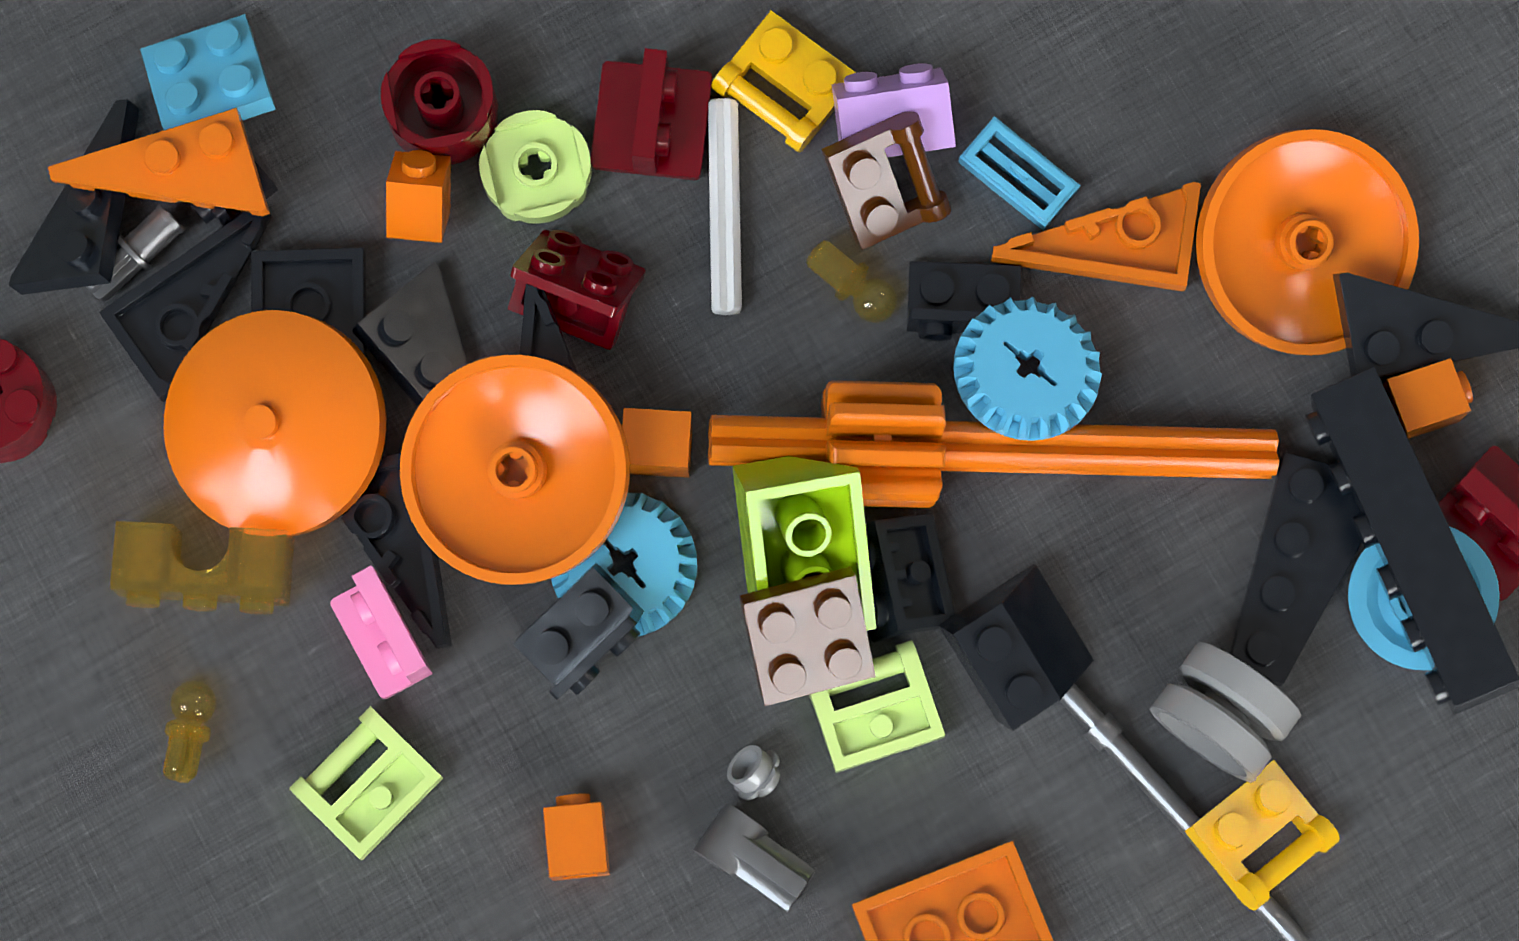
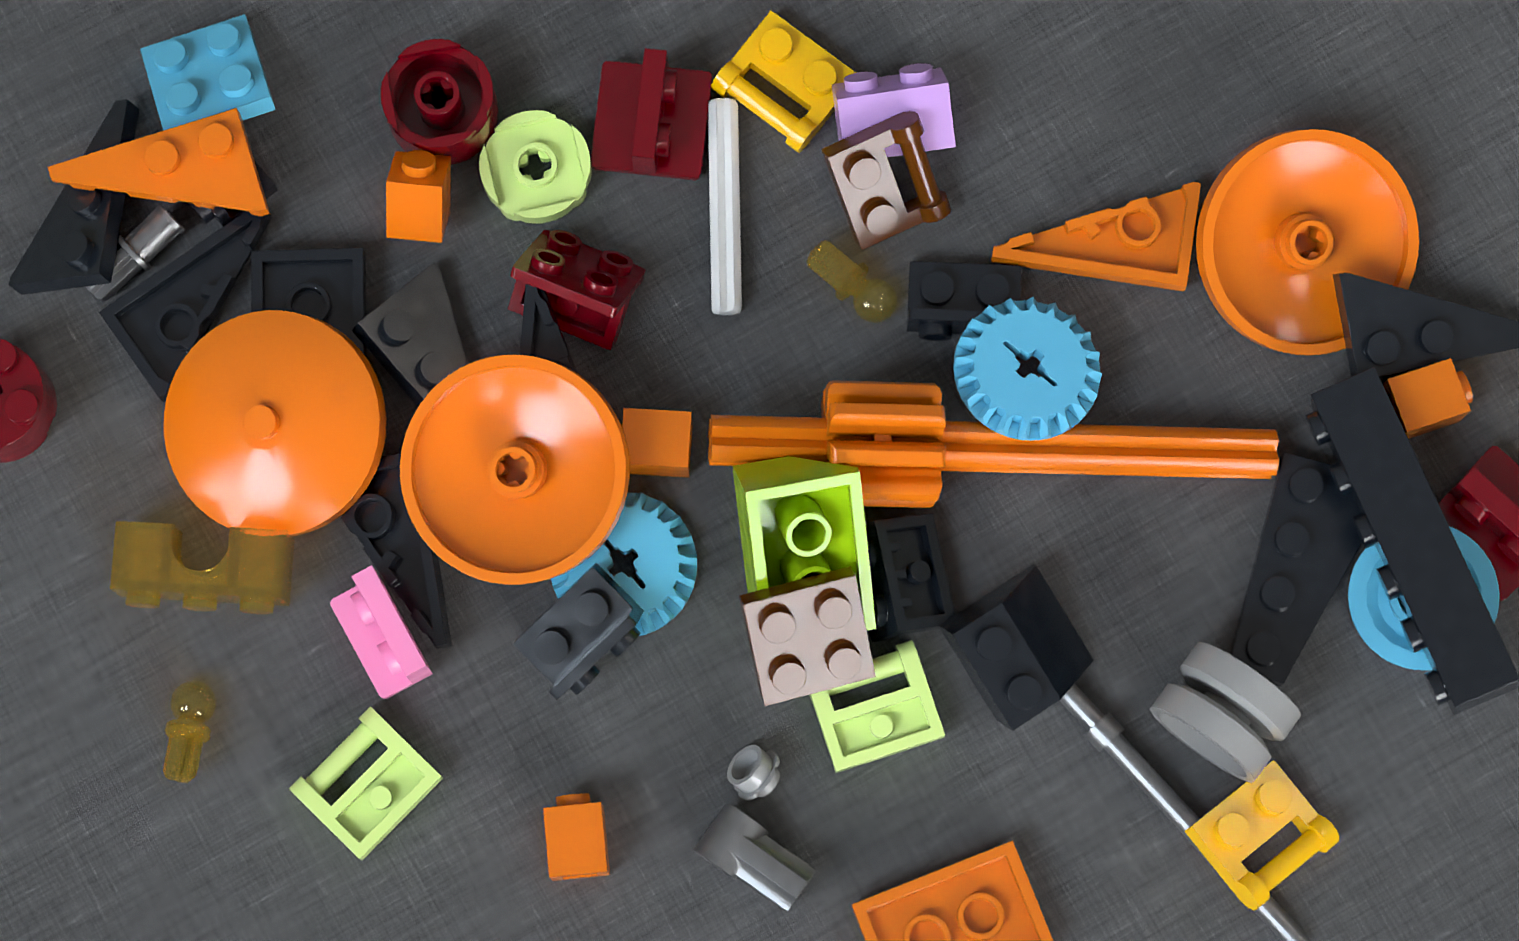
medium azure tile [958,116,1080,231] -> none

